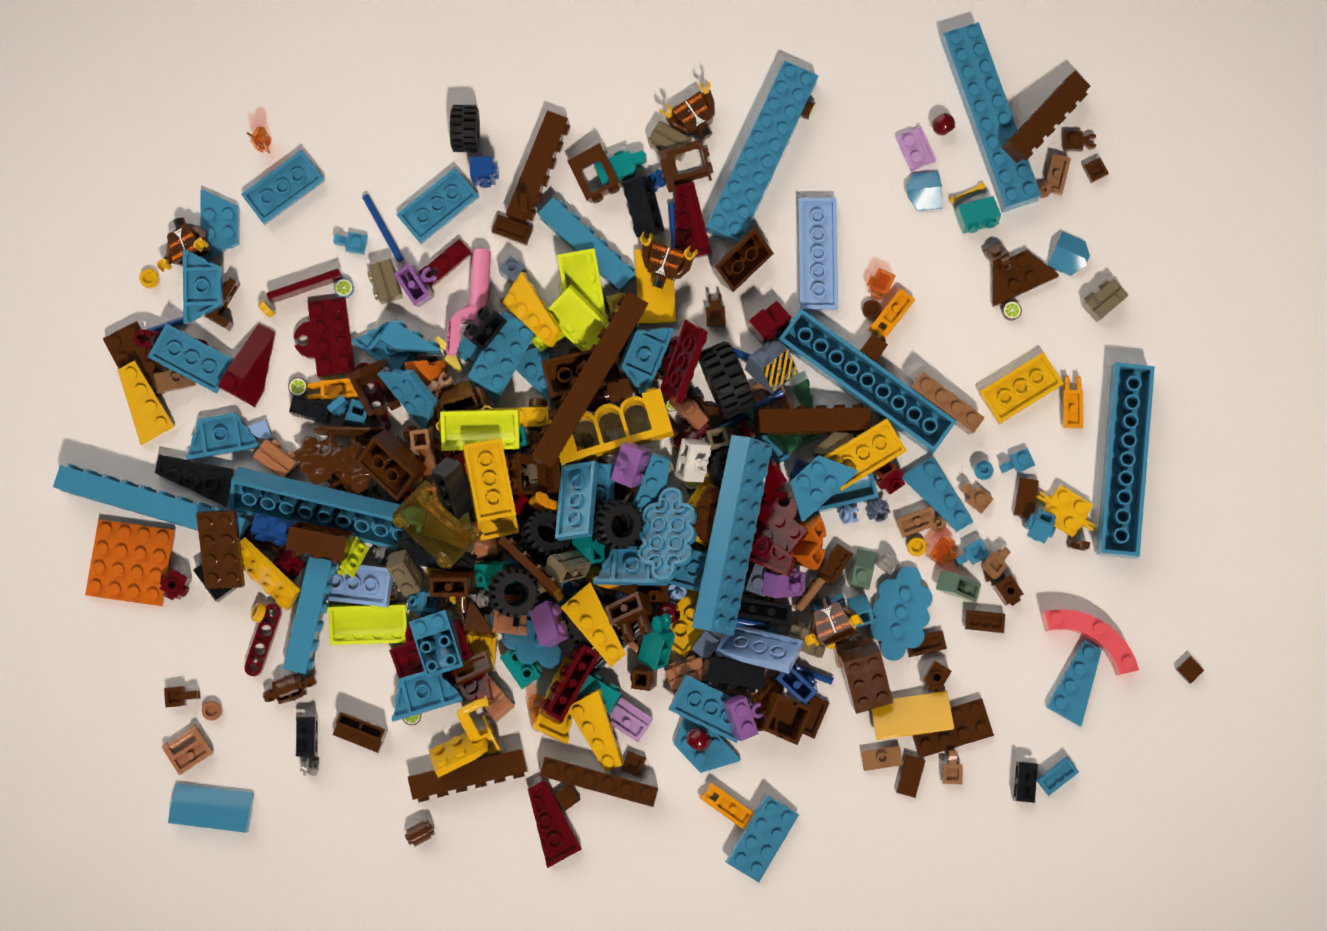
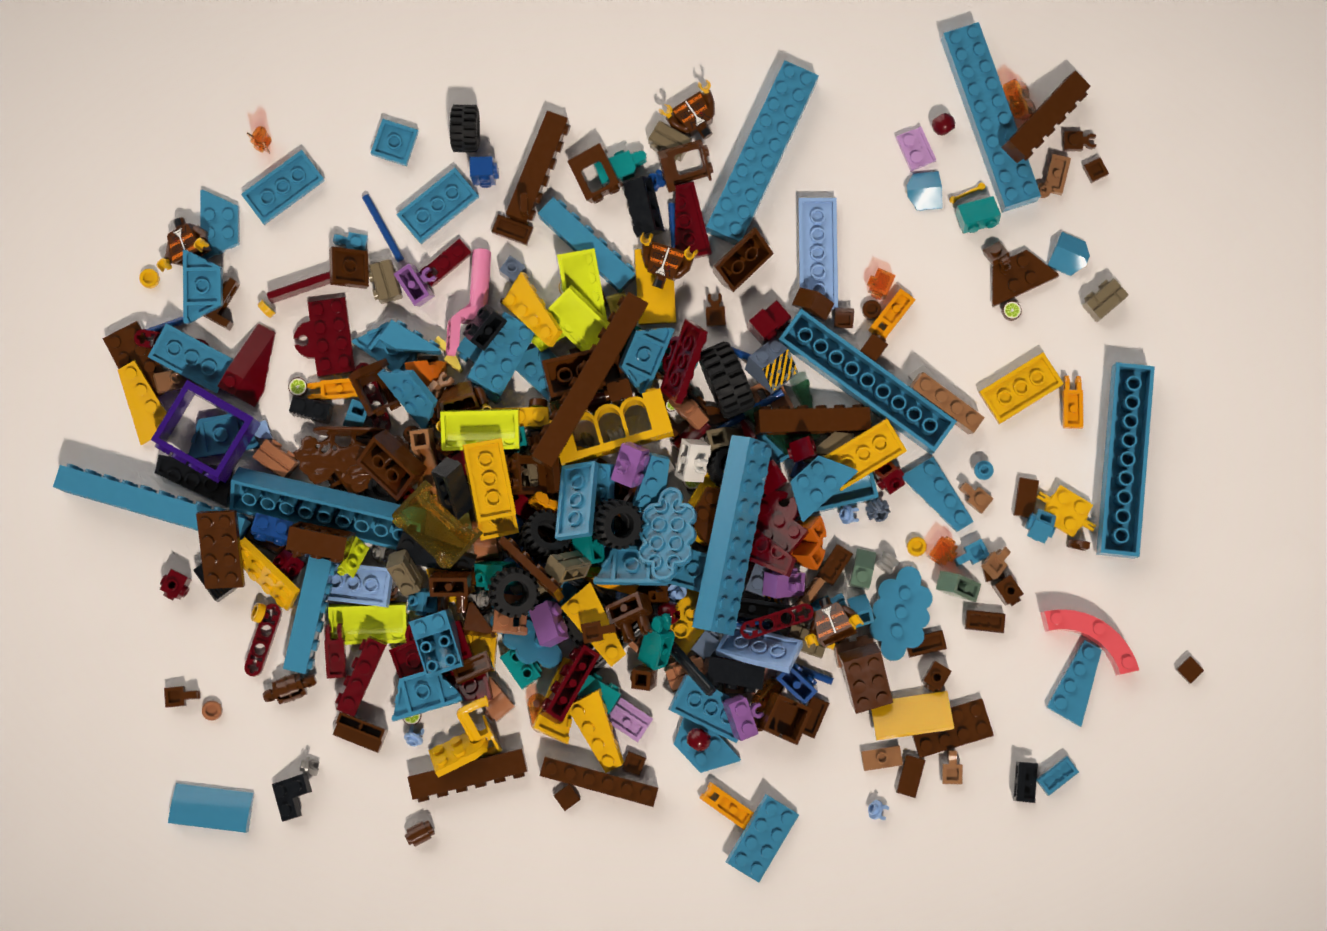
orange plate [85,519,176,607] -> none
nougat plate [162,724,214,775] -> none
black hinge [295,717,318,756] -> none
dark azure plate [327,395,350,418] -> none
tile [334,278,354,298] -> none
dark red wing [528,780,582,868] -> none
reddish brown tile [802,100,816,120] -> none
medium nougat hinge [895,506,946,538] -> none
dark azure plate [999,448,1035,474] -> none
none -> dark purple window [151,380,261,483]
none -> black plate [272,773,312,822]
none -> dark red hinge [324,623,347,679]
none -> reddish brown plate [329,246,369,289]
none -> dark red brick [335,636,388,717]
none -> dark azure plate [370,119,419,167]
none -> light blue plate [404,725,424,747]
none -> reddish brown plate [581,621,616,644]
none -> black axle [670,642,716,696]
none -> dark red beam [740,603,814,639]
none -> dark red slope [787,436,818,462]
none -> reddish brown slope [792,287,834,321]
none -> reddish brown tile [834,308,854,328]
none -> light blue plate [868,800,889,820]
none -> clear orange brick [1003,79,1036,120]

